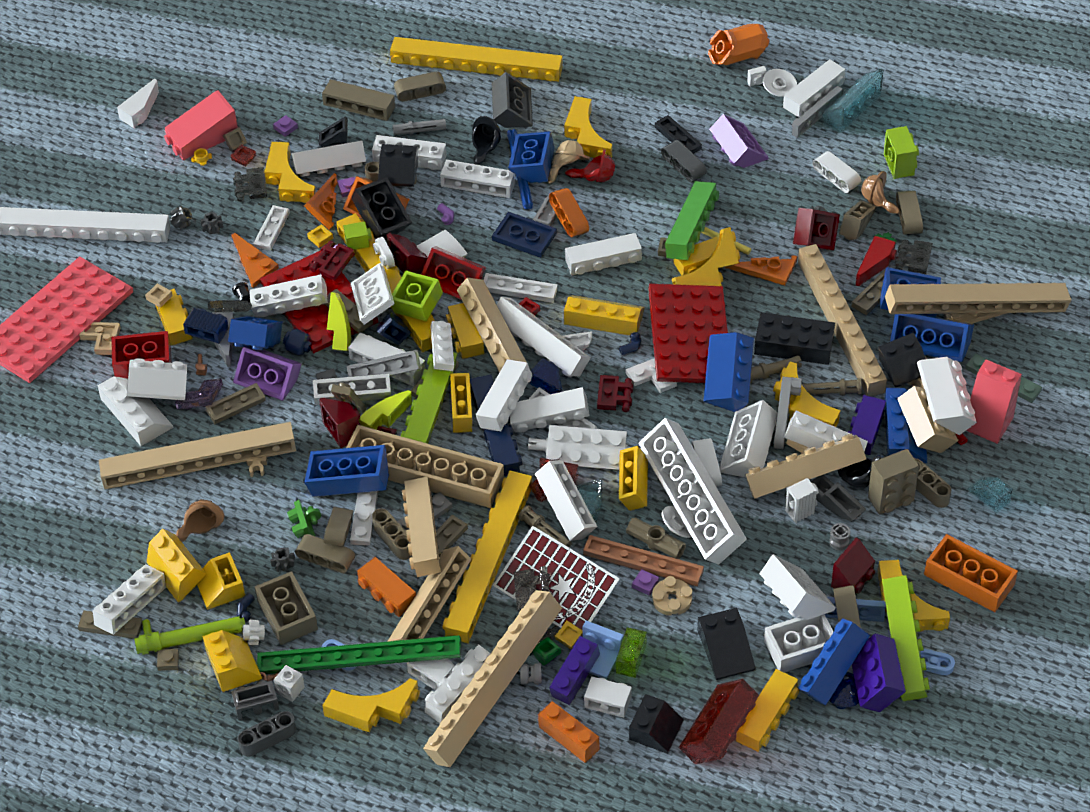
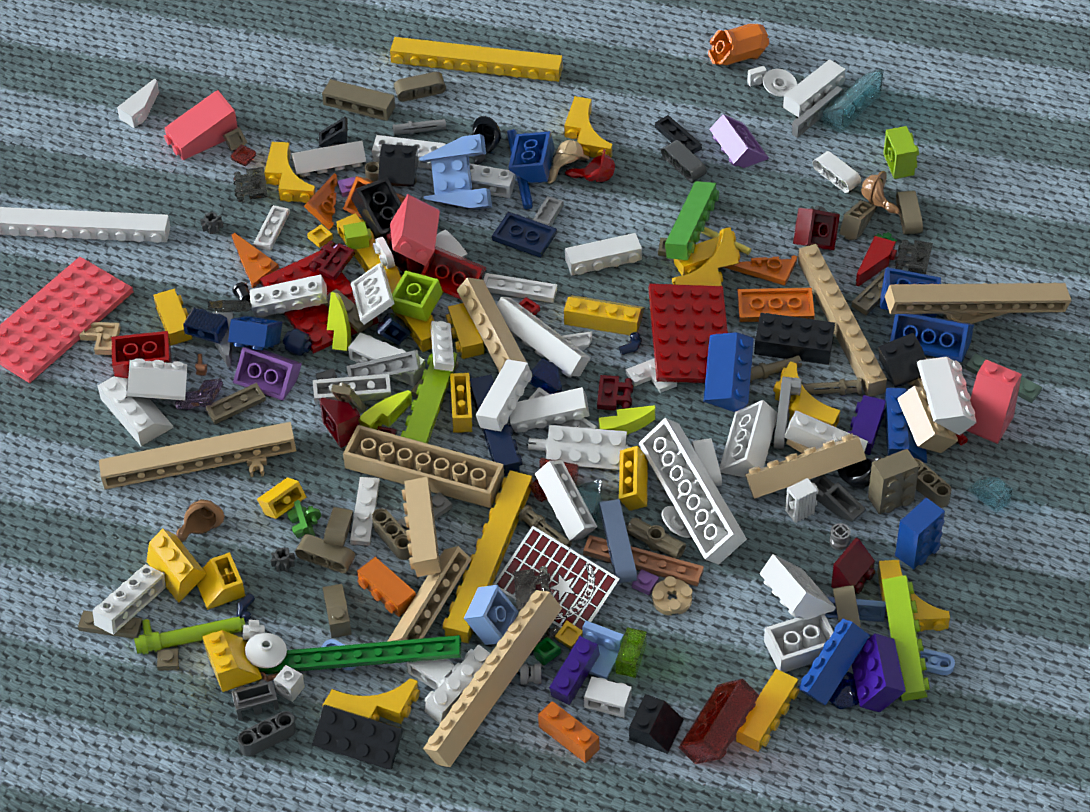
tan plate [145,283,172,308] -> none
dark grey gear [170,206,192,230] -> none
yellow plate [191,148,212,166] -> none
dark tan brick [255,571,318,645] -> none
medium lavender plate [273,115,298,137] -> none
blue slope [305,445,389,497] -> none
dark tan plate [436,515,468,557] -> none
medium lavender arm [437,203,455,225] -> none
dark grey slope [492,72,533,128] -> none
orange beam [549,188,589,237] -> none
black slope [697,608,756,680] -> none
orange brick [924,534,1018,612] -> none
none -> white dish [245,633,287,668]
none -> yellow brick [257,477,307,519]
none -> black plate [312,704,404,770]
none -> dark tan slope [322,584,352,638]
none -> coral slope [390,194,440,266]
none -> light blue wedge [419,134,492,210]
none -> light blue brick [464,585,519,645]
none -> neon yellow slope [598,405,655,435]
none -> sand blue beam [599,499,637,584]
none -> orange plate [737,288,815,322]
none -> blue brick [895,498,945,570]

